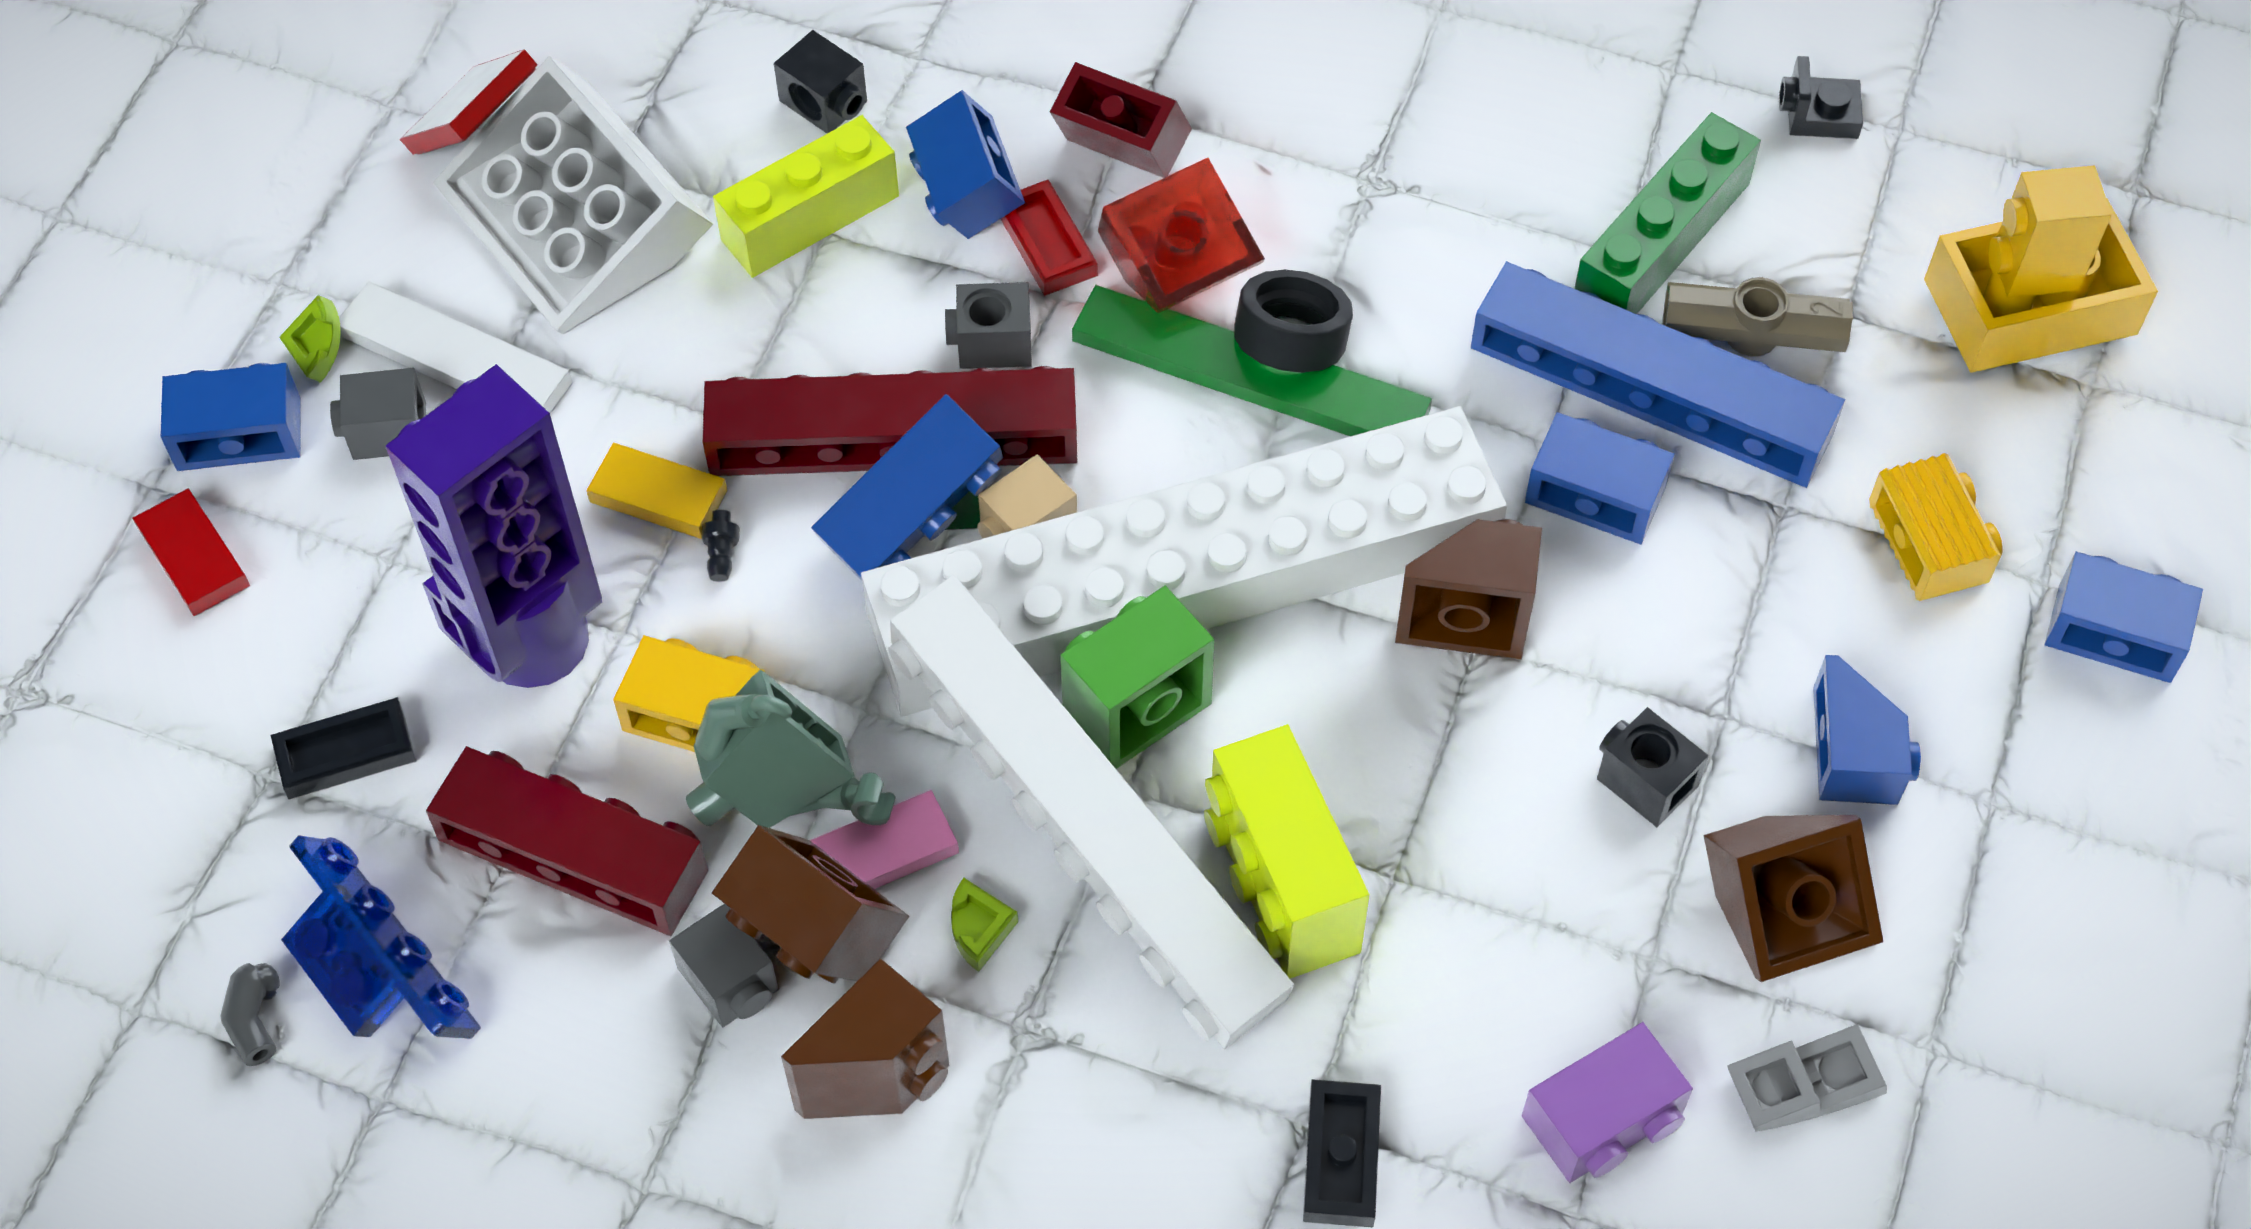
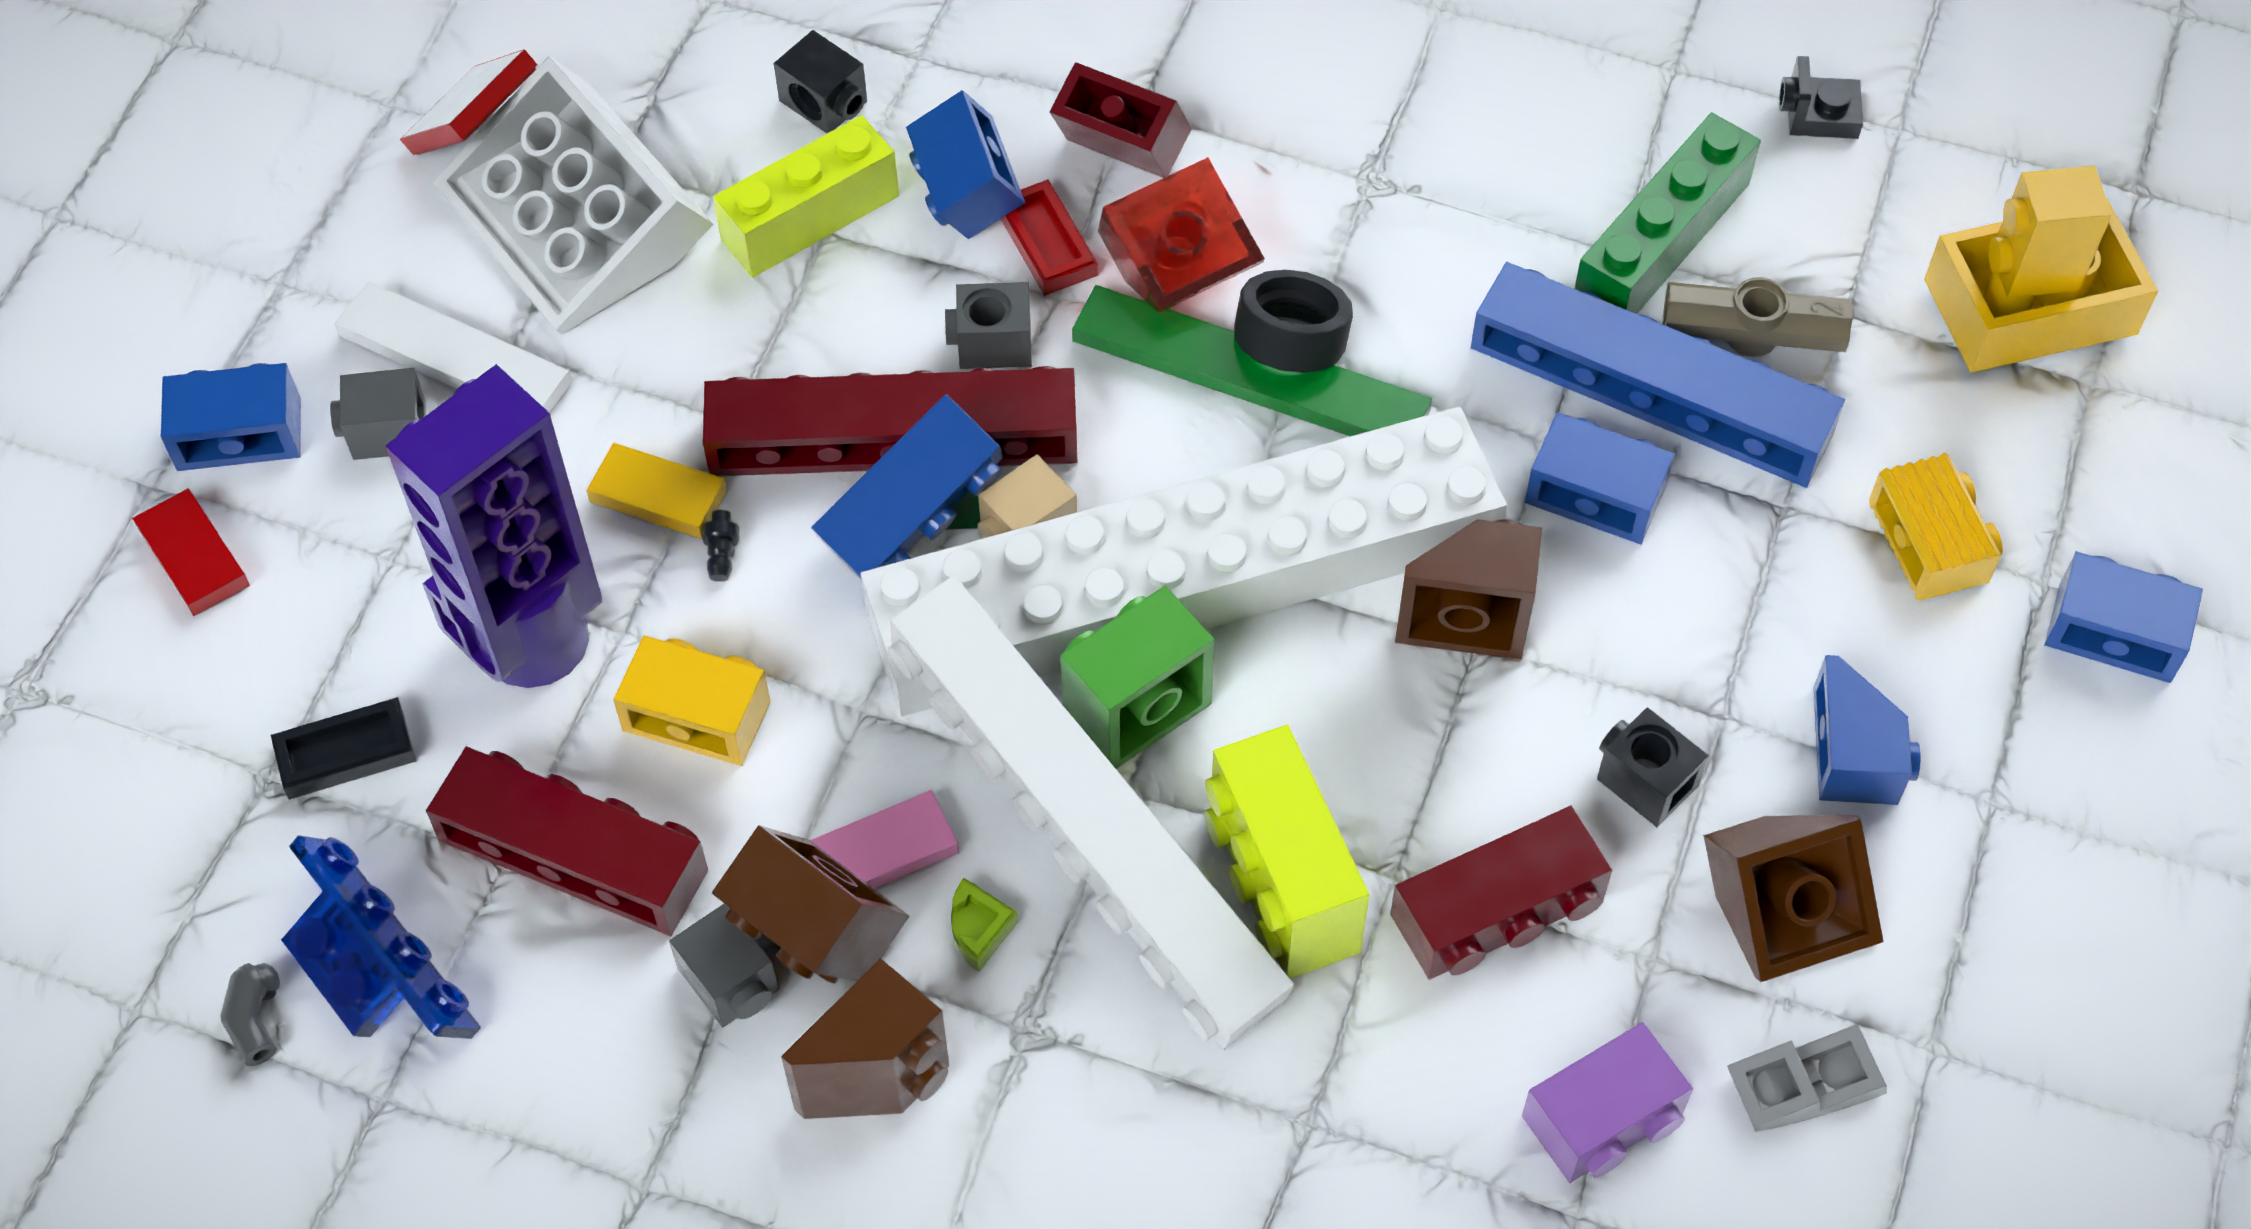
lime tile [279,295,341,383] -> none
sand green torso [686,670,896,828] -> none
black plate [1303,1079,1381,1228] -> none
none -> dark red brick [1390,805,1612,980]

